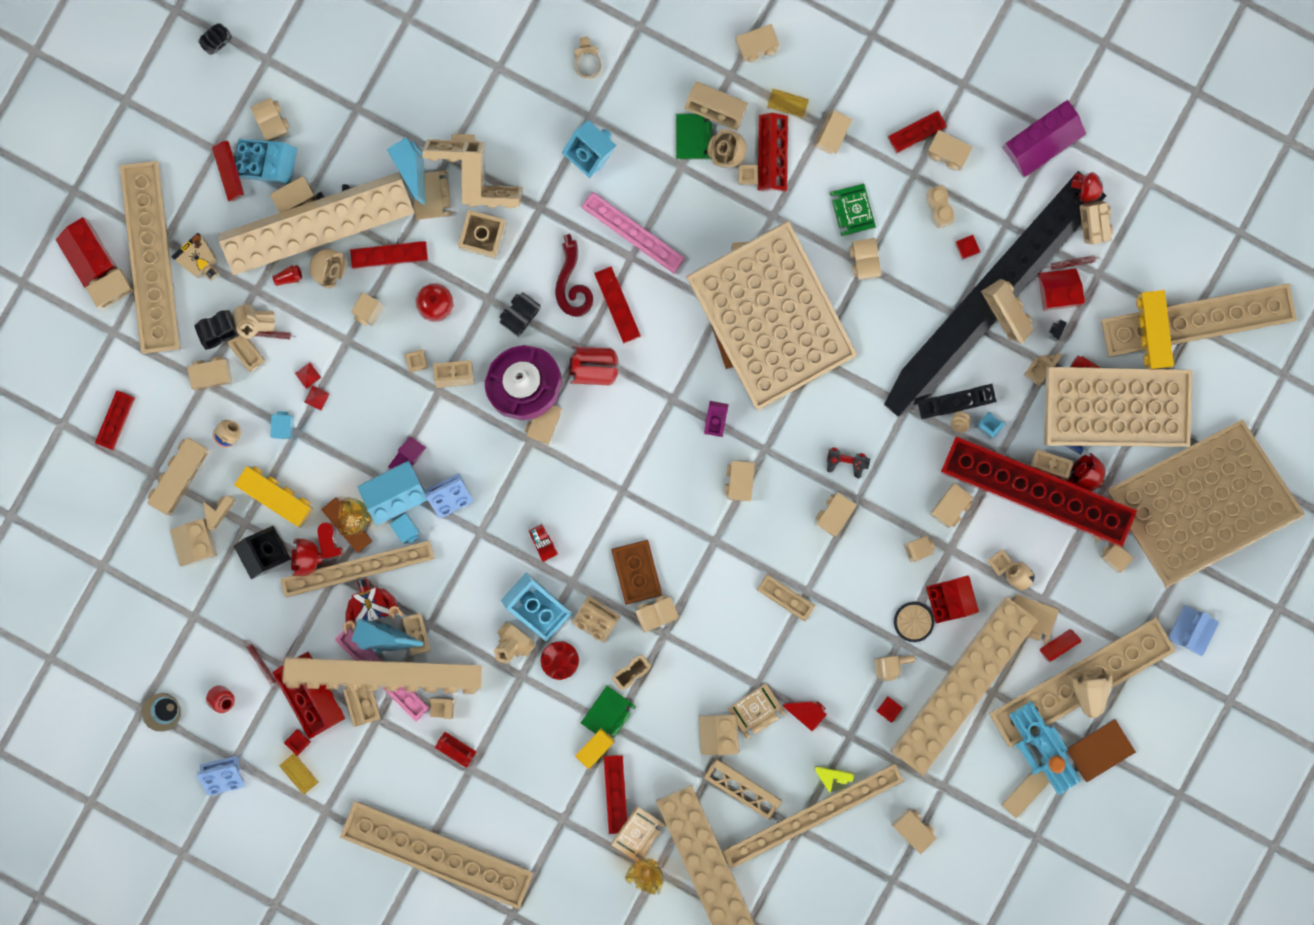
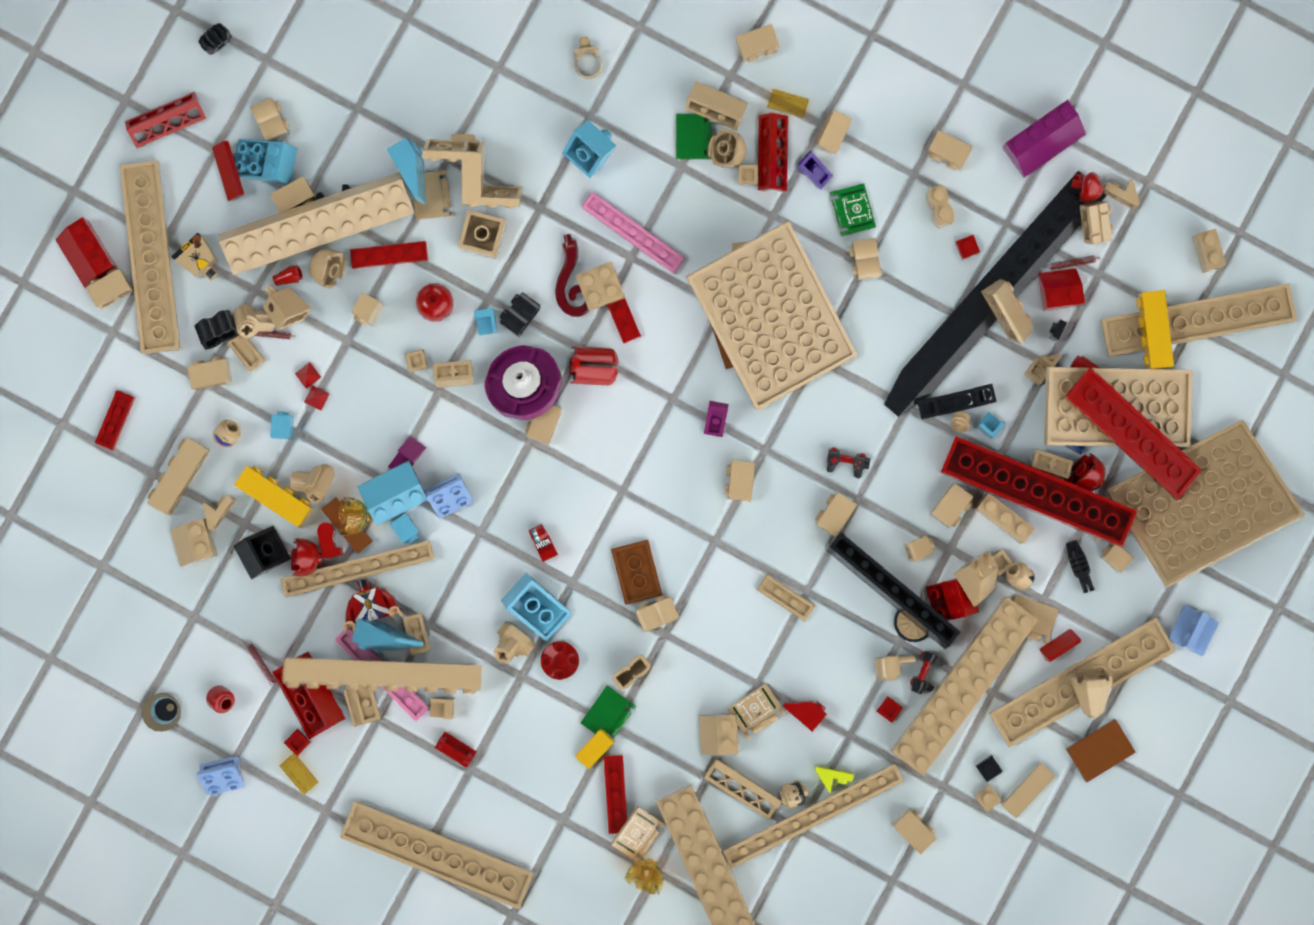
tan bracket [572,596,621,643] -> none
red tile [887,110,947,154] -> none
medium azure piece [1009,701,1080,795] -> none
none -> red fence [125,91,206,148]
none -> tan torso [263,285,311,330]
none -> tan piece [290,464,335,503]
none -> medium azure panel [474,308,498,335]
none -> tan plate [576,261,625,311]
none -> tan head [779,780,809,808]
none -> dark purple slope [797,151,833,190]
none -> black brick [826,532,961,649]
none -> black piece [910,651,943,694]
none -> tan slope [954,551,998,606]
none -> tan brick [974,493,1035,544]
none -> tan plate [974,785,1002,812]
none -> black plate [975,755,1003,782]
none -> red plate [1064,367,1202,499]
none -> black hinge [1066,540,1095,593]
none -> tan slope [1103,178,1140,210]
none -> tan brick [1192,229,1226,273]

